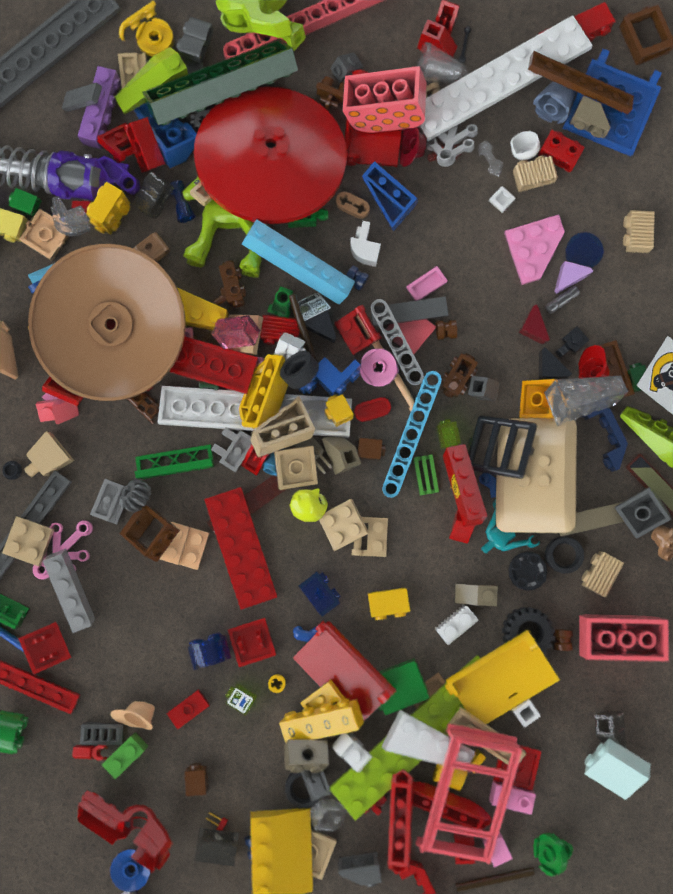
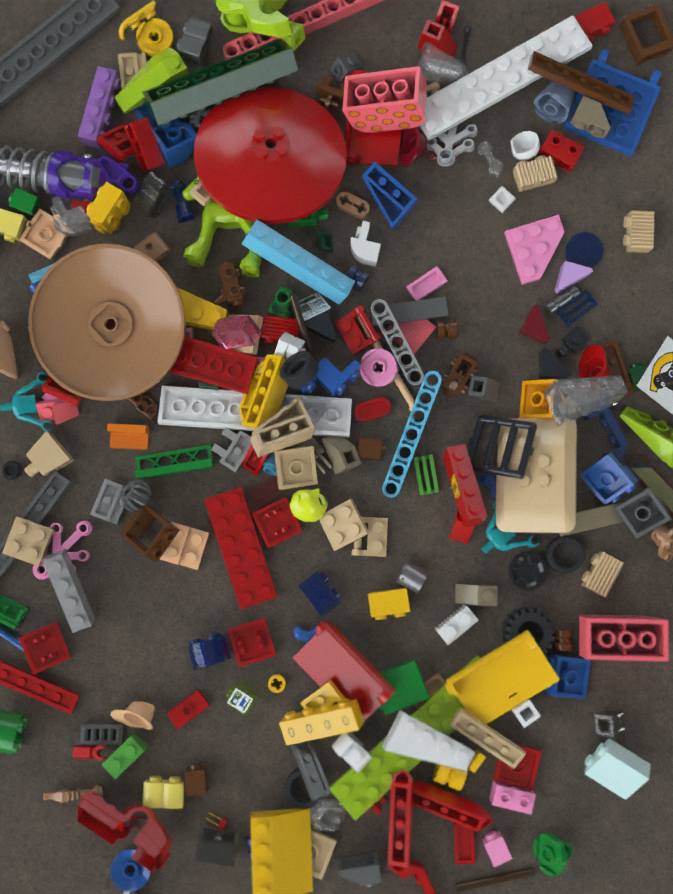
dark grey tile [62,83,102,112] -> none
dark tan brick [284,740,329,773] -> none
yellow brick [324,394,354,427] -> none
coral piece [415,723,522,864] -> none
clear neon green brick [436,419,461,449] -> none
none -> teal piece [0,372,53,432]
none -> medium nougat piece [43,785,103,802]
none -> orange panel [107,424,149,450]
none -> light yellow brick [143,776,185,809]
none -> red plate [251,497,303,548]
none -> dark green slope [316,231,334,252]
none -> flat silver piece [396,560,428,593]
none -> blue plate [544,653,591,699]
none -> clear blue tile [556,289,598,327]
none -> blue plate [580,452,638,505]

